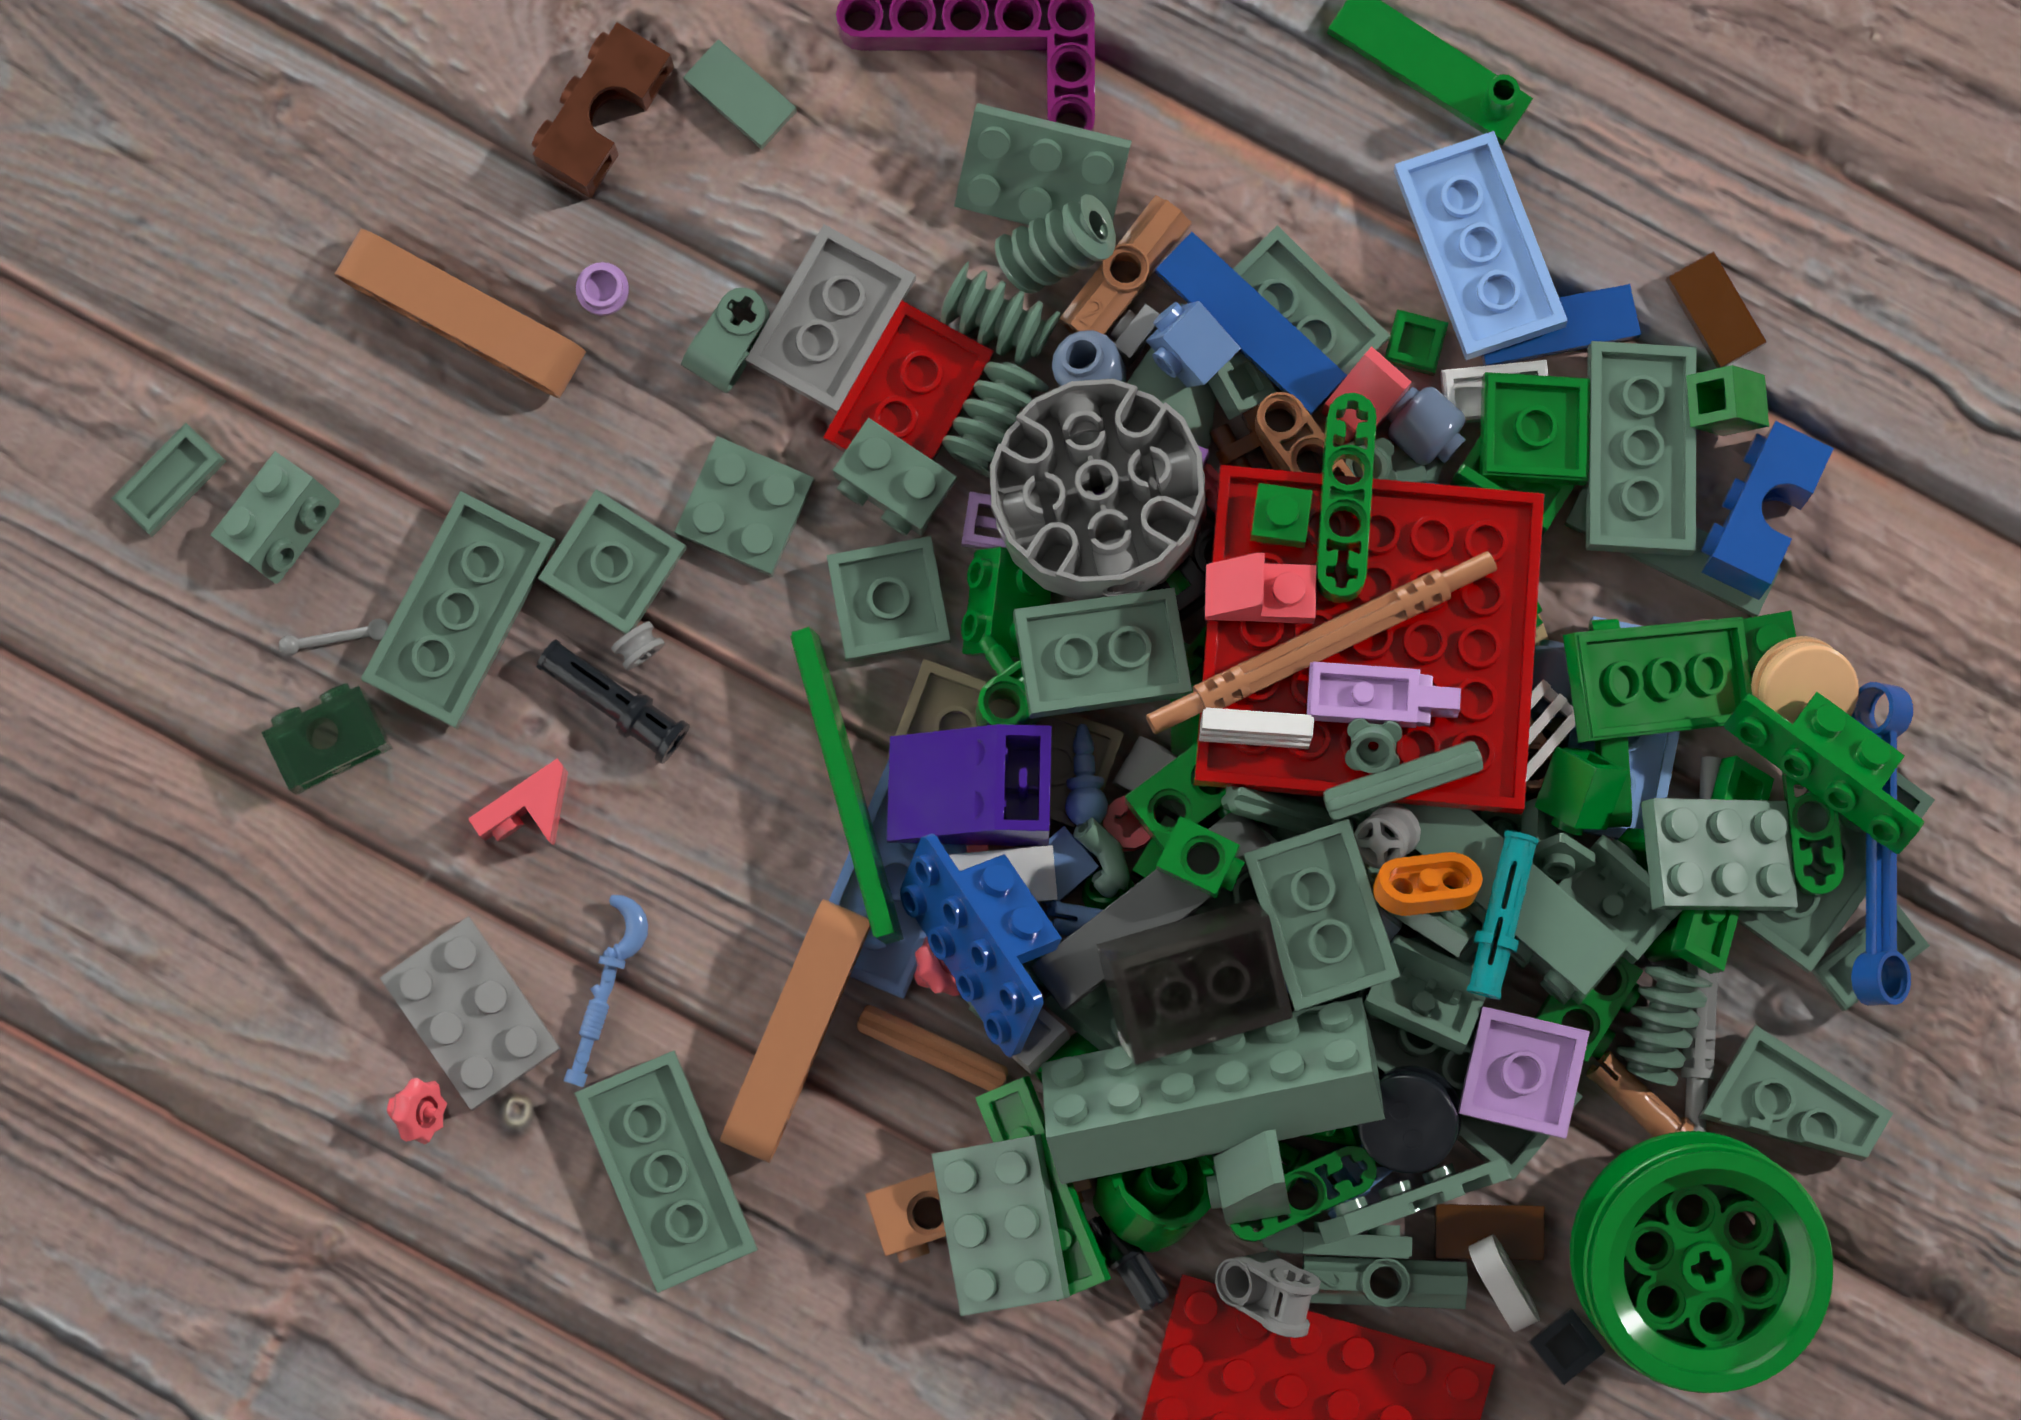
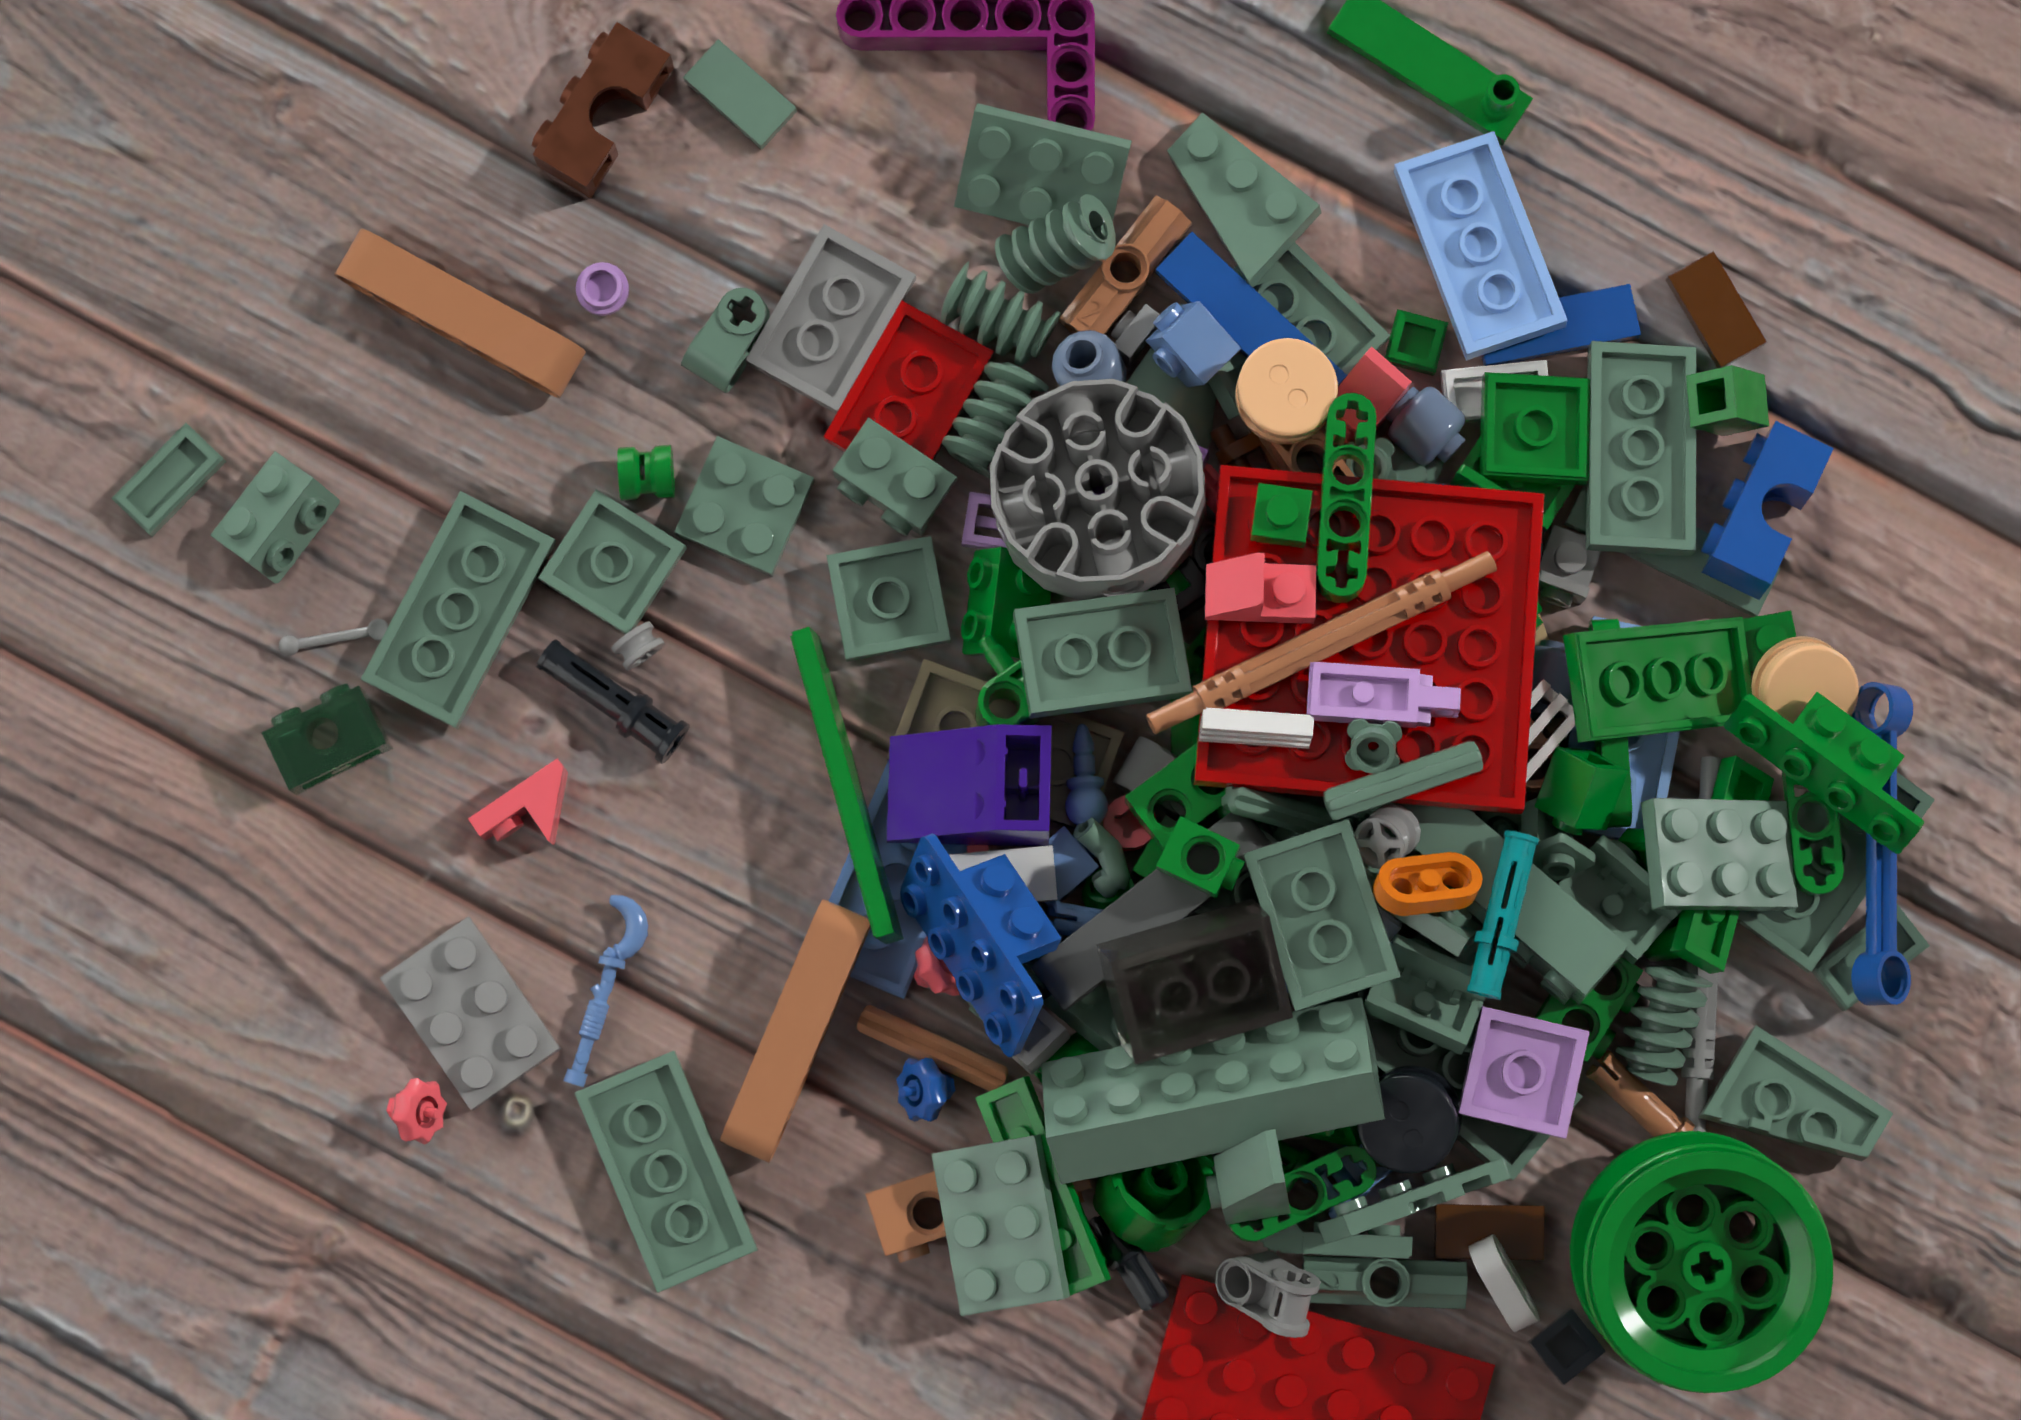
none -> green wheel [617,445,675,501]
none -> blue piece [896,1057,955,1122]
none -> sand green wing [1167,113,1322,287]
none -> light nougat head [1235,338,1338,444]
none -> light grey bracket [1538,525,1601,608]

